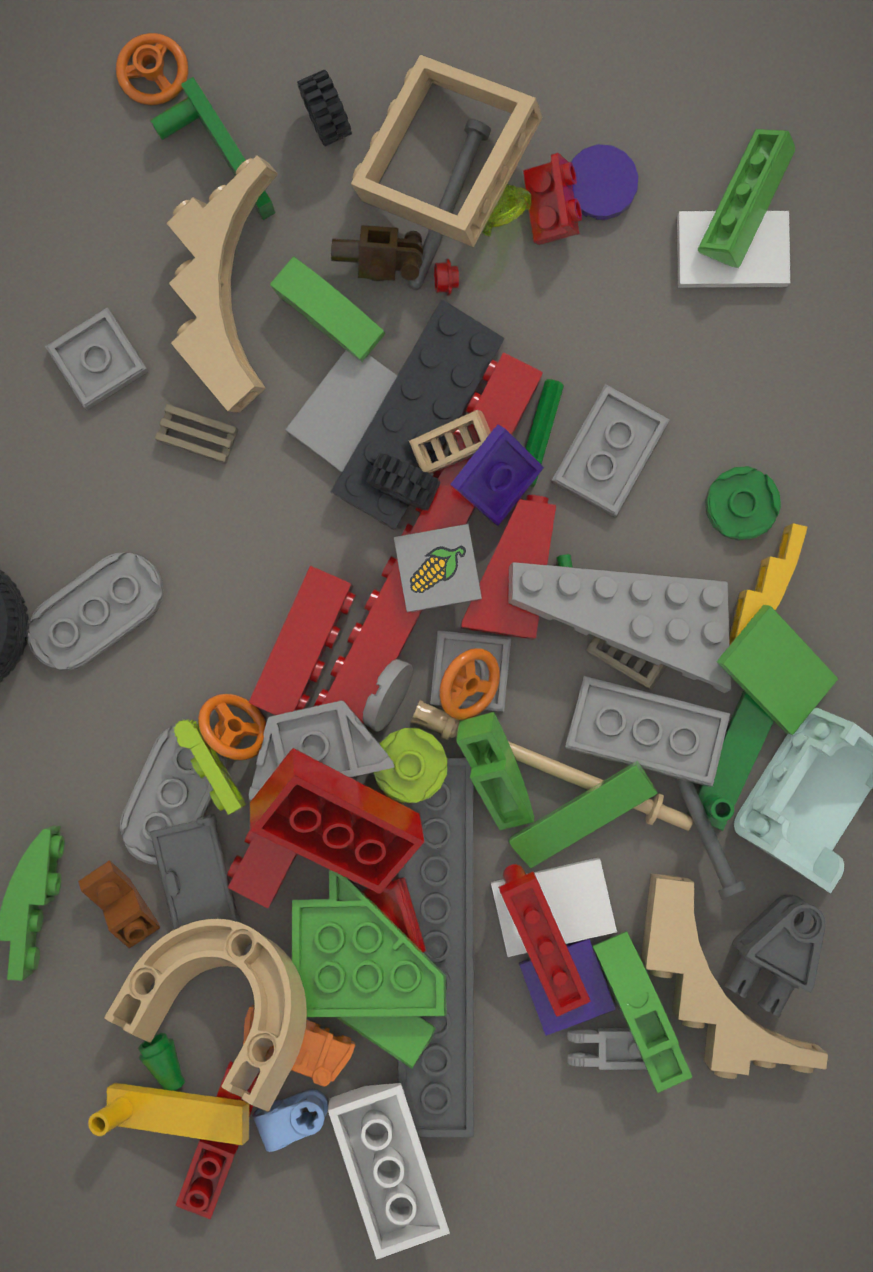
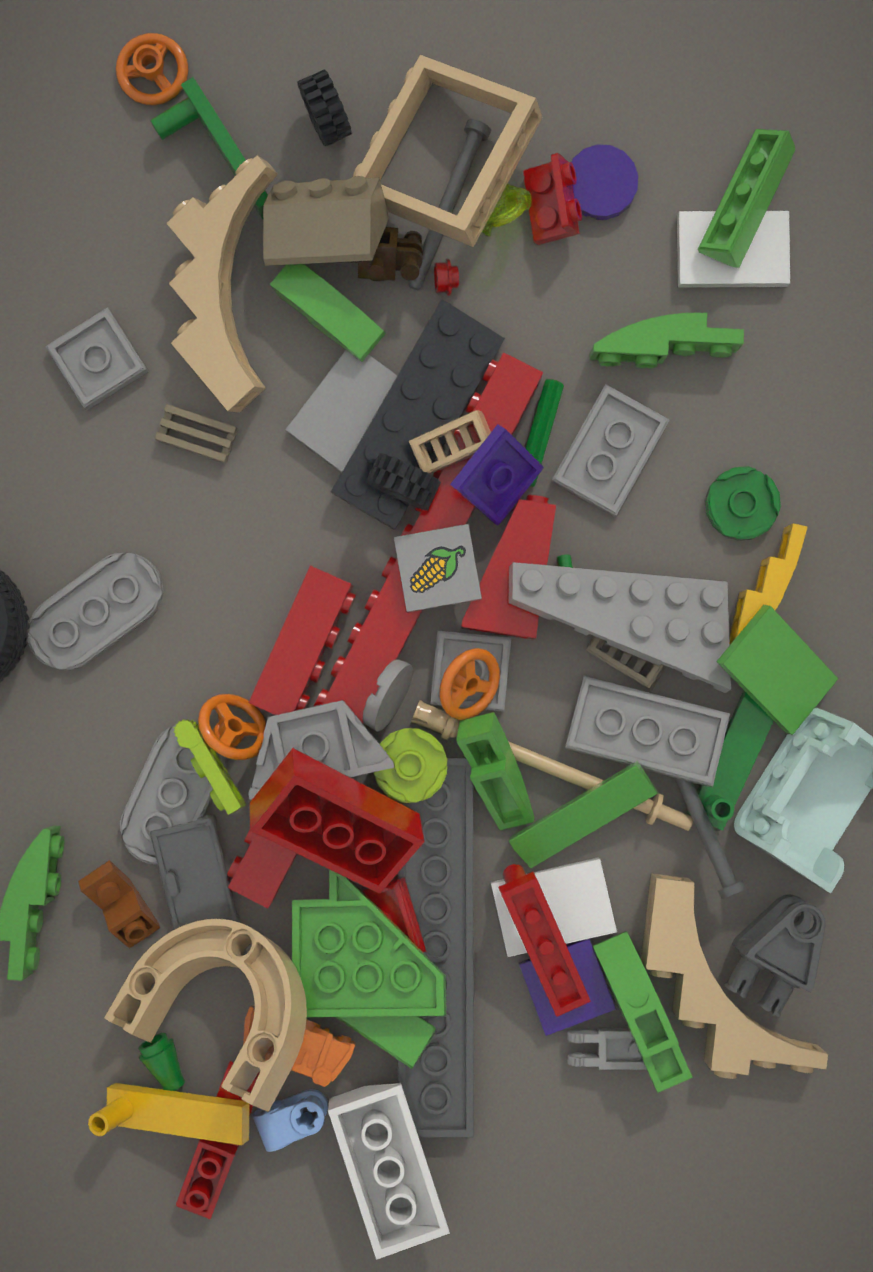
none -> dark tan slope [263,176,389,266]
none -> bright green slope [590,313,744,368]

